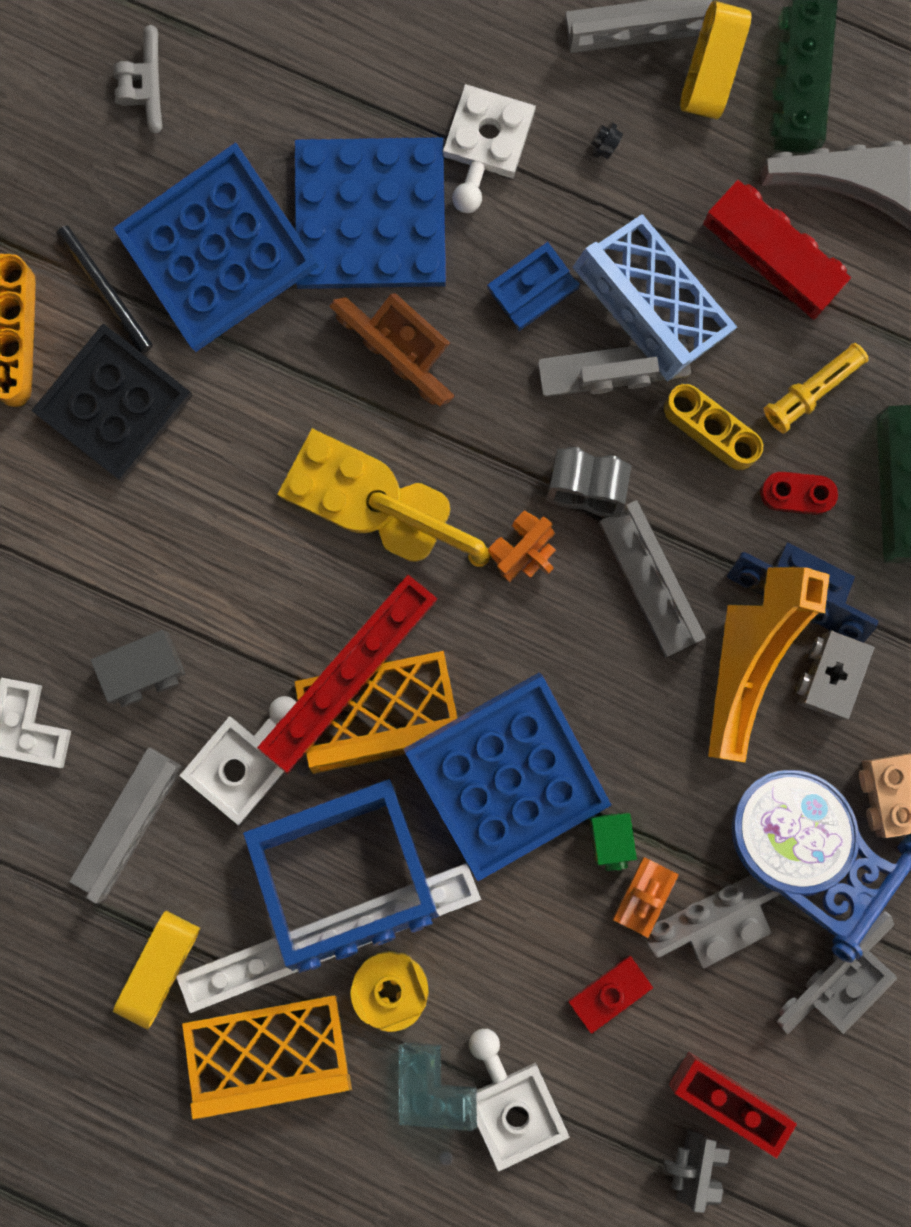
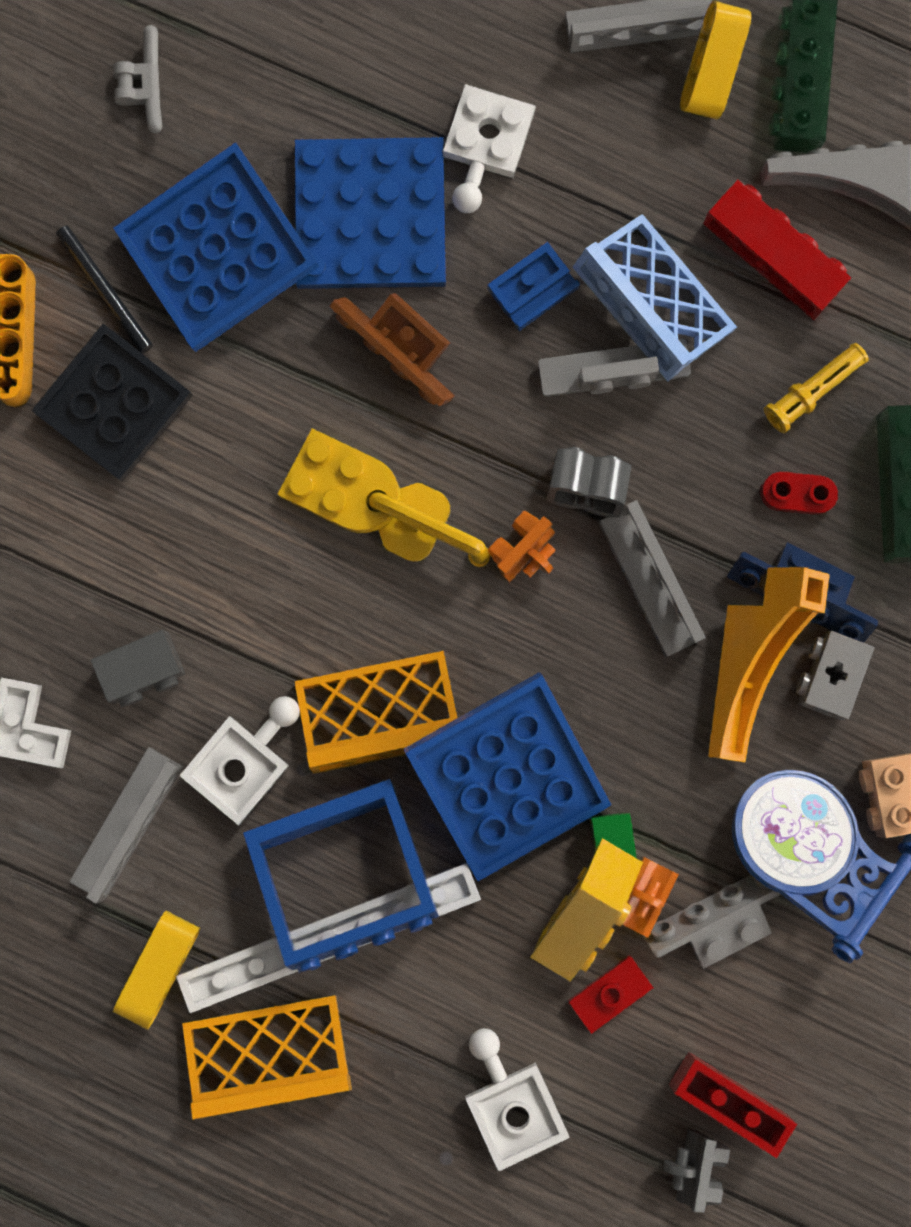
red plate [257,574,437,774] -> none
yellow plate [351,951,429,1032] -> none
clear light blue plate [399,1043,477,1131] -> none
black plate [590,122,623,159] -> none
yellow beam [664,384,763,470] -> none
light grey bracket [777,911,897,1034] -> none
none -> yellow wedge [530,838,643,982]

